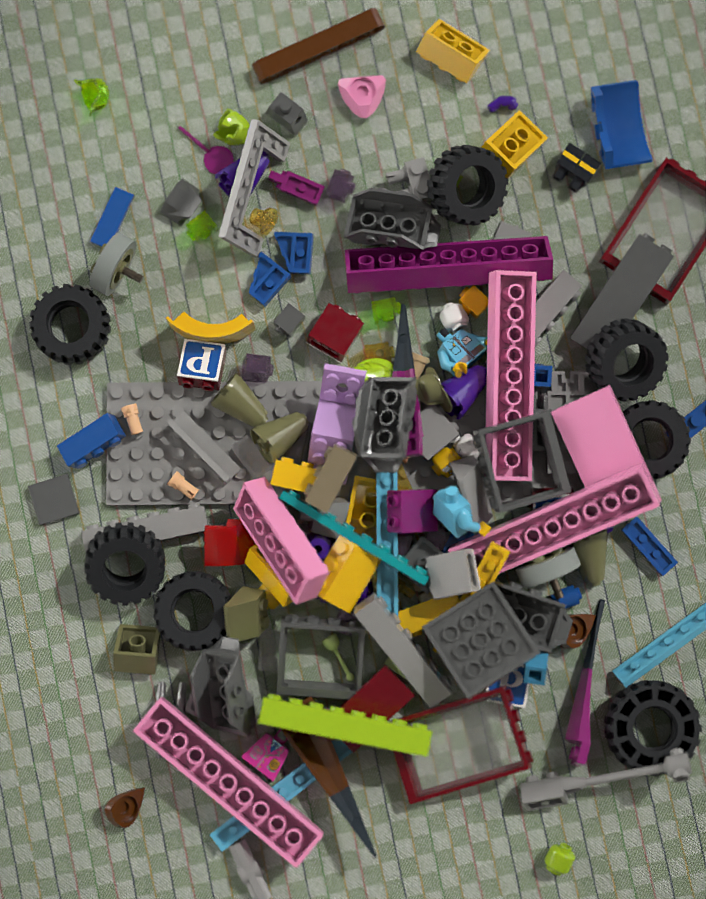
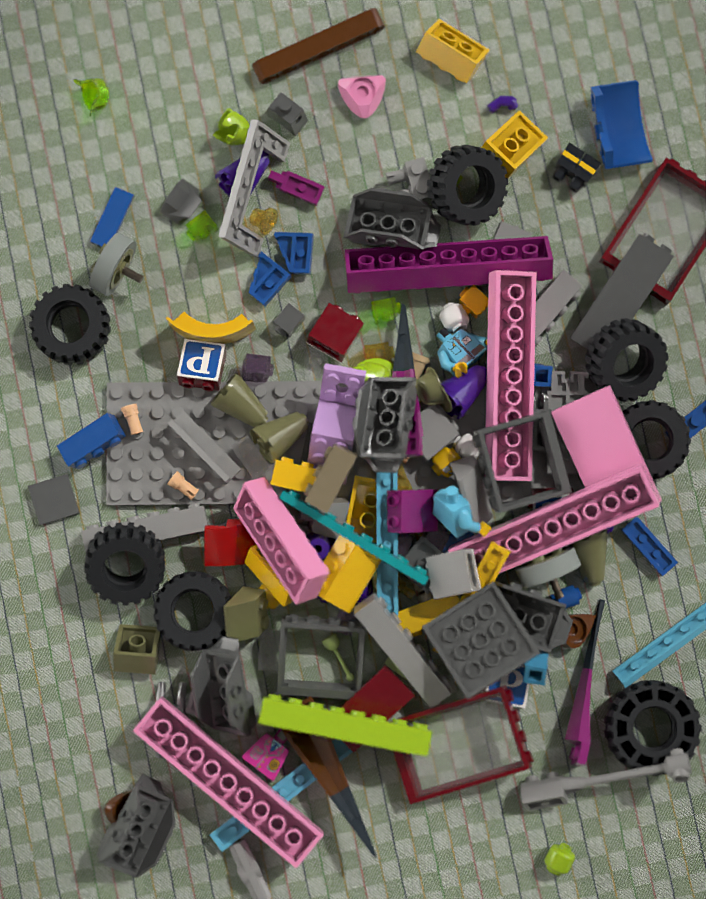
magenta piece [178,126,234,175] -> none
clear purple brick [326,169,356,203] -> none
none -> dark grey slope [97,774,176,878]

